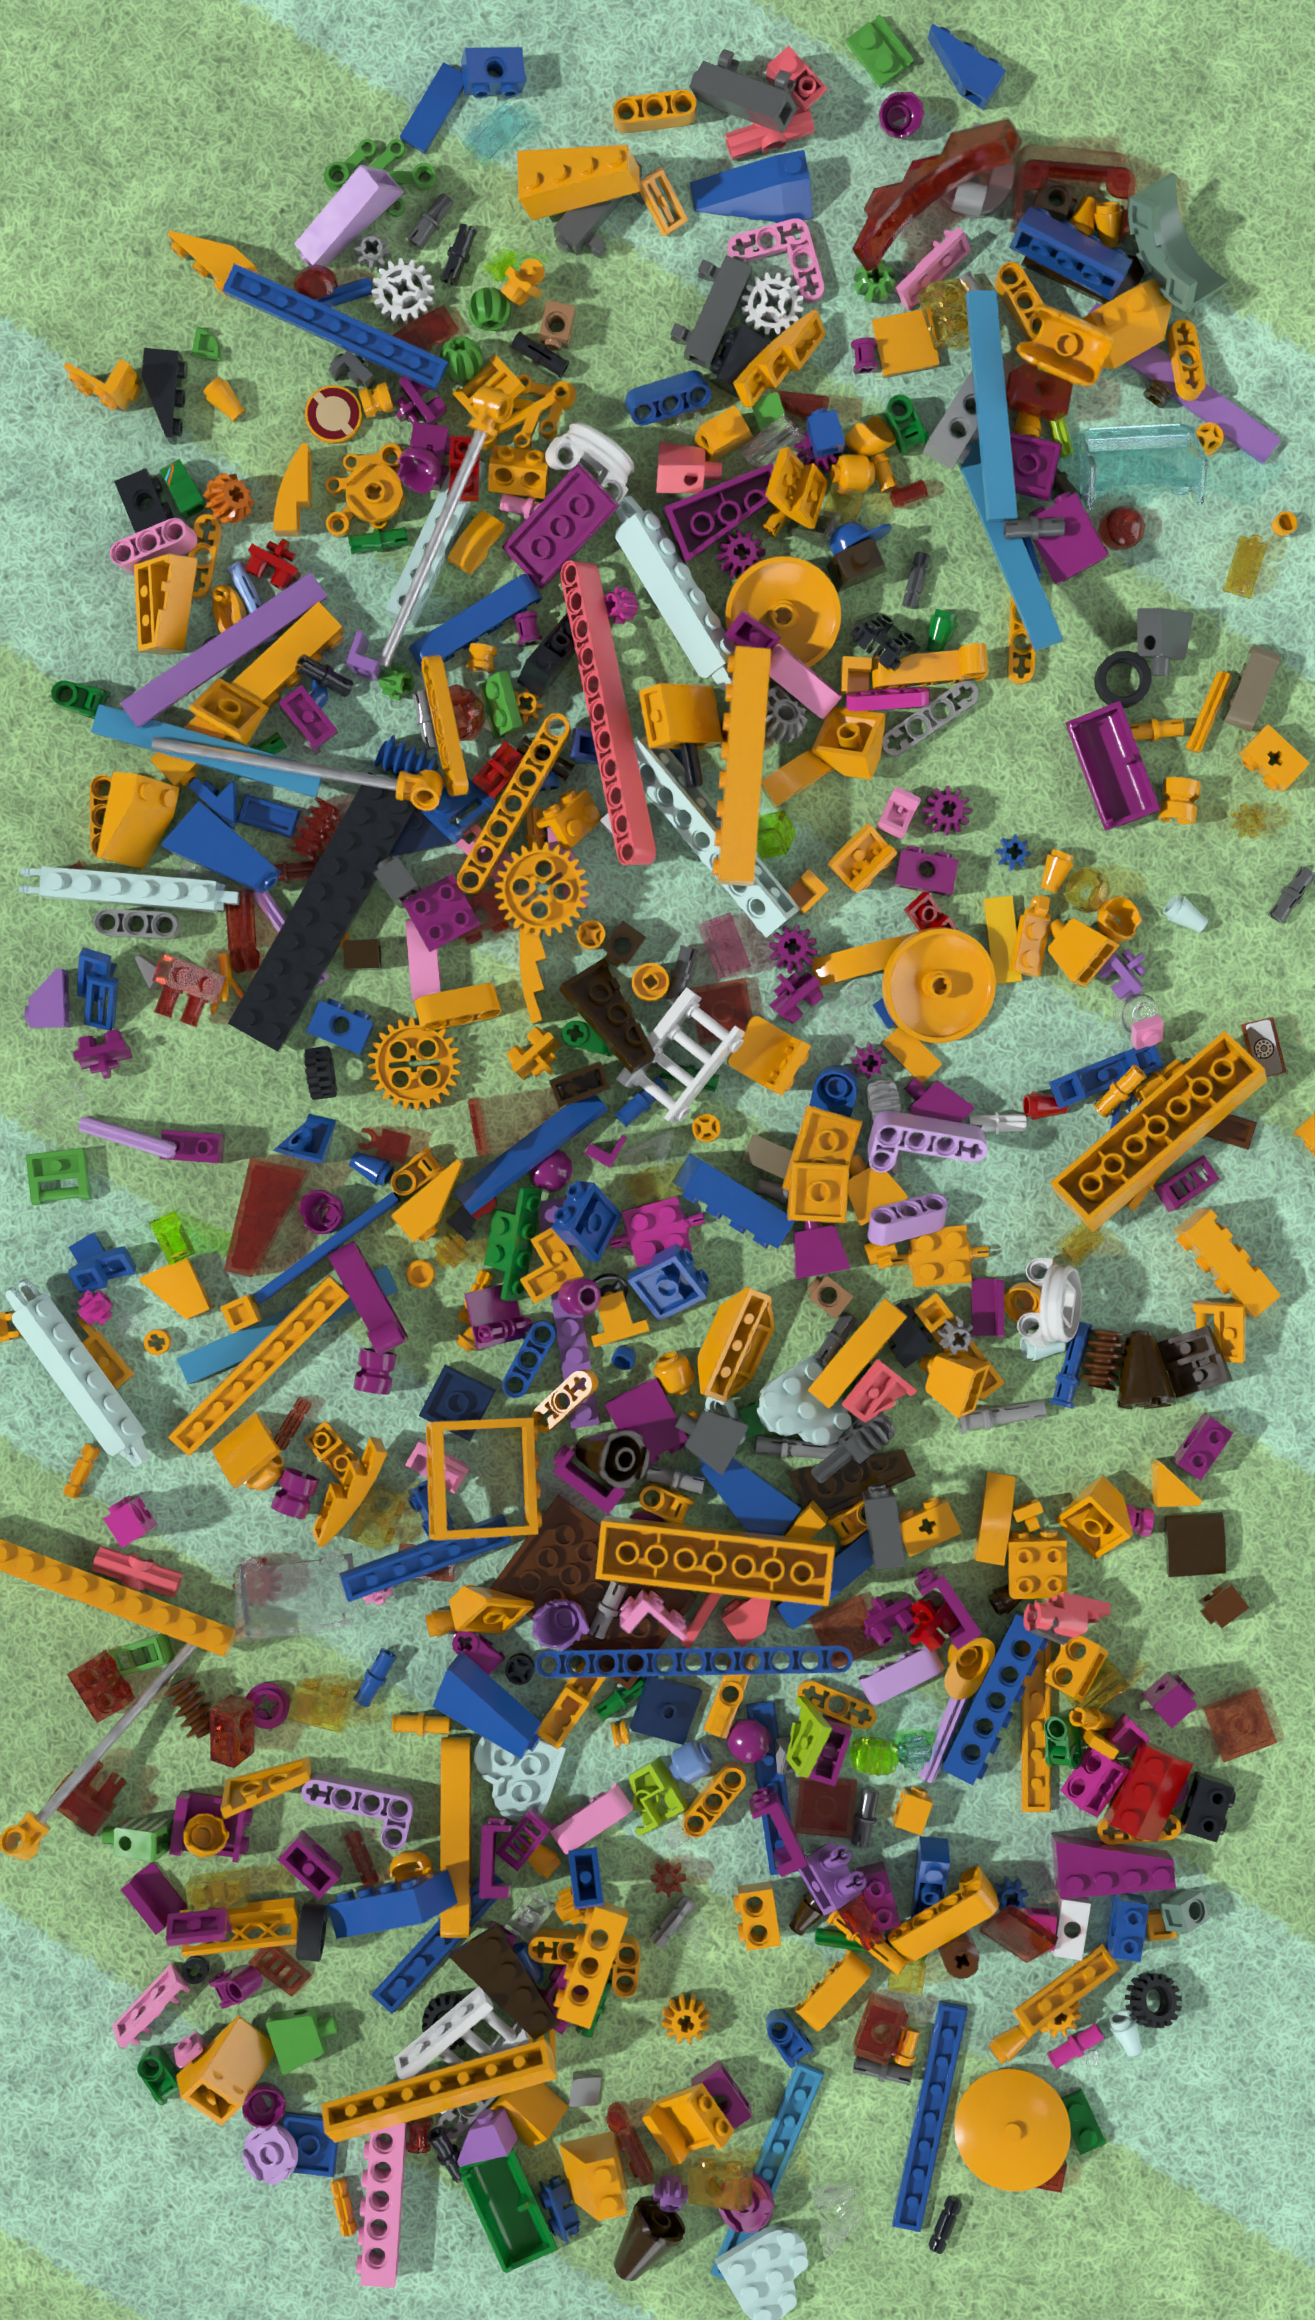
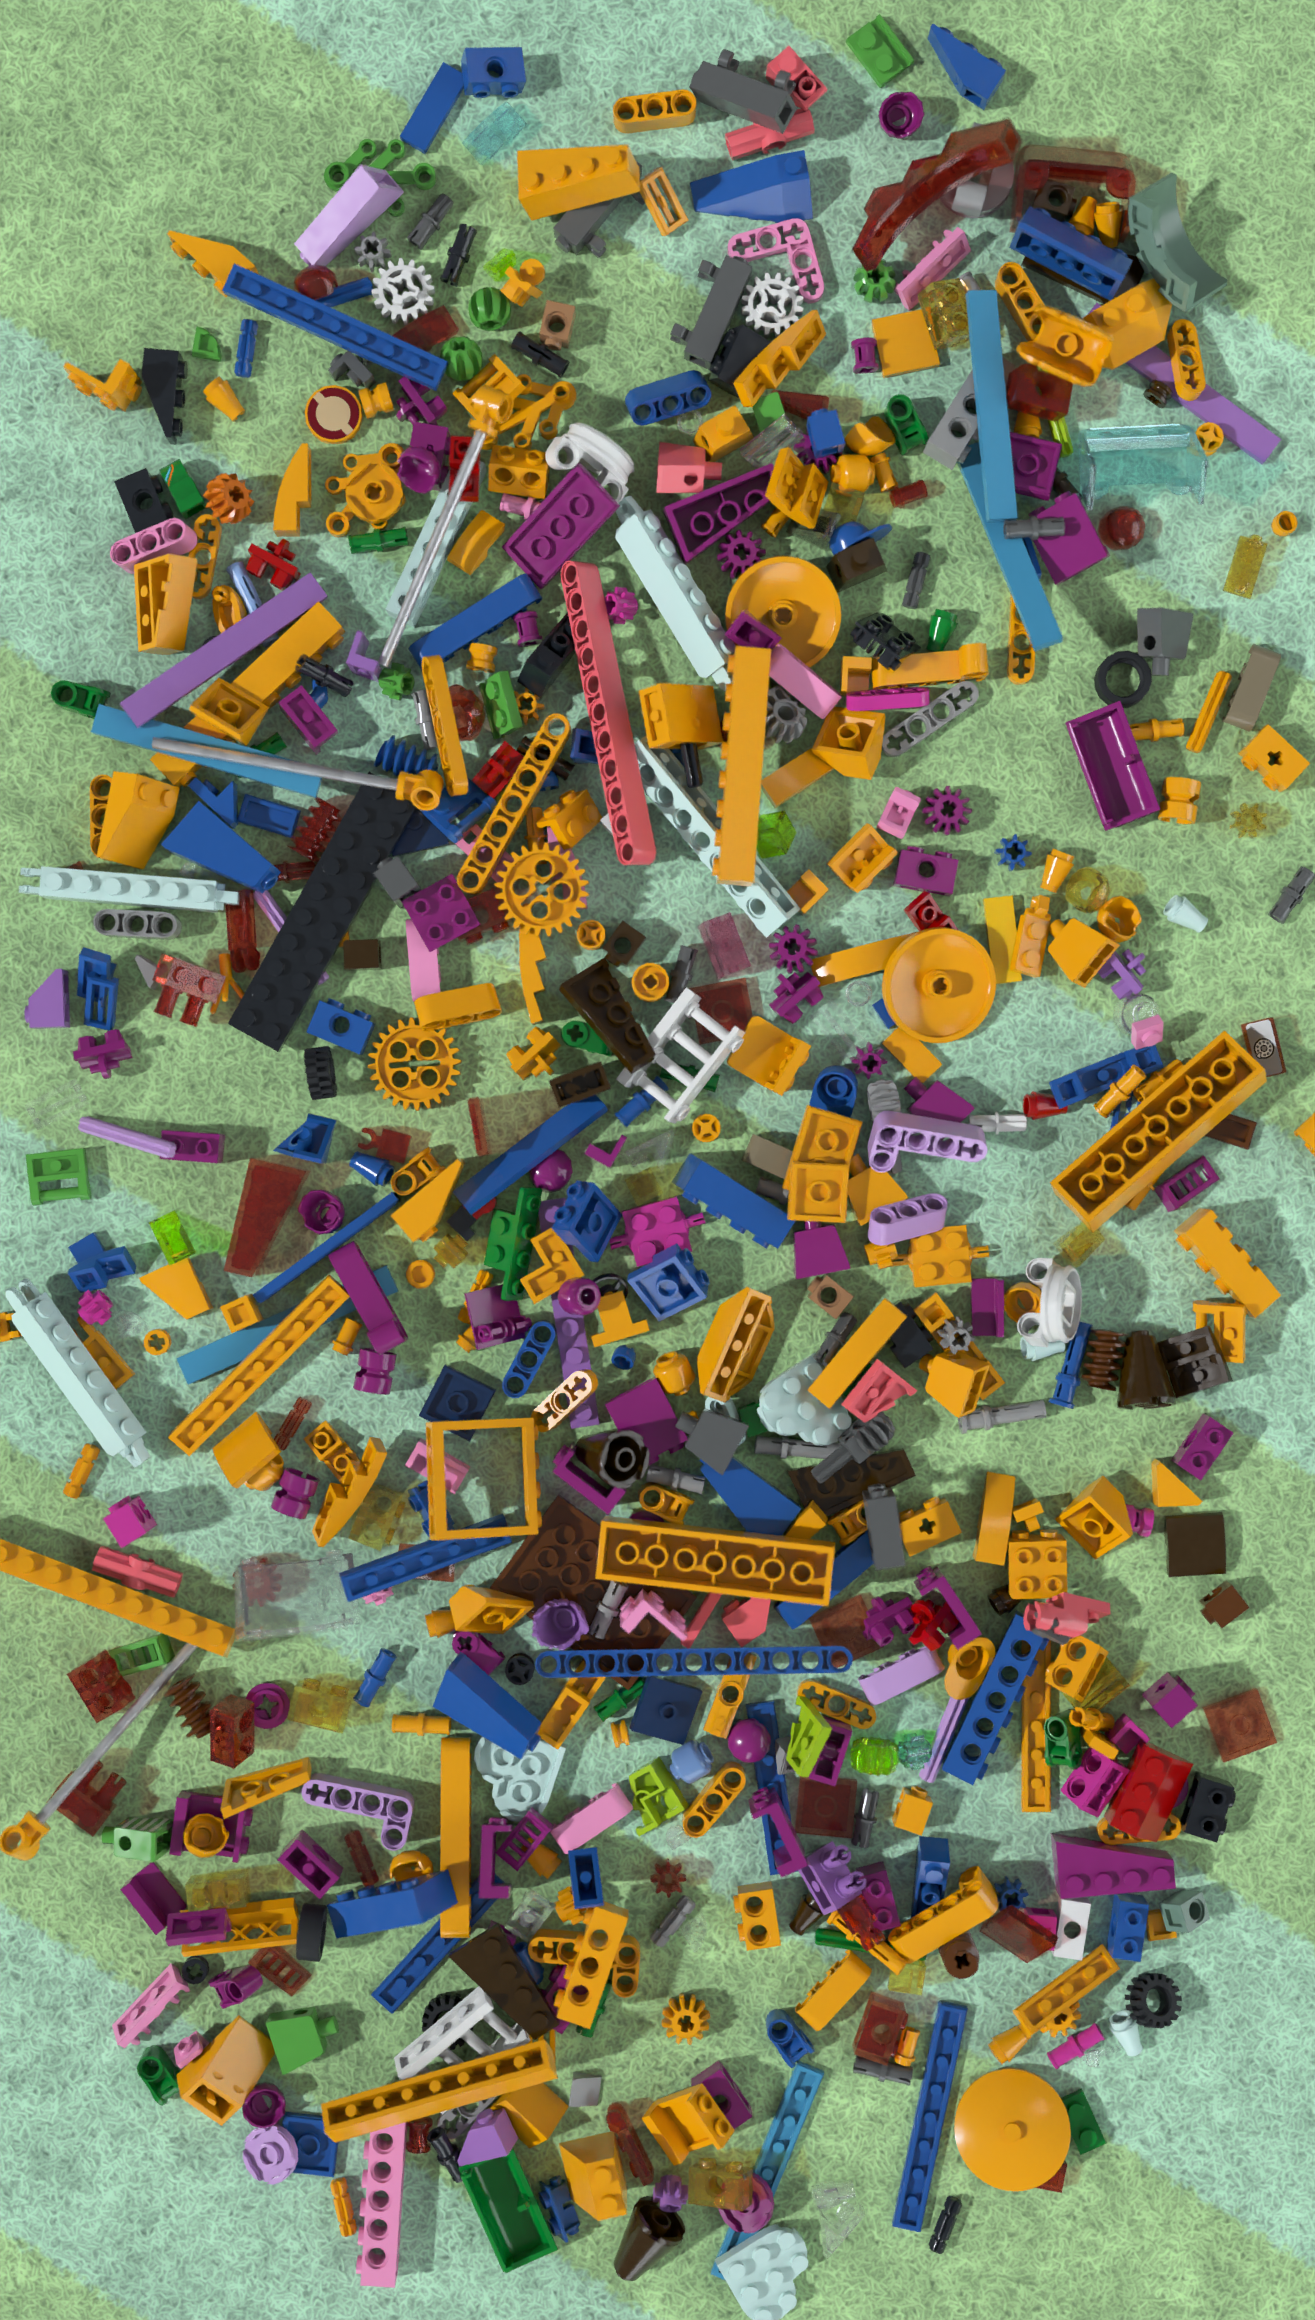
none -> blue axle [234,319,258,378]
none -> light orange pin [332,1317,362,1356]

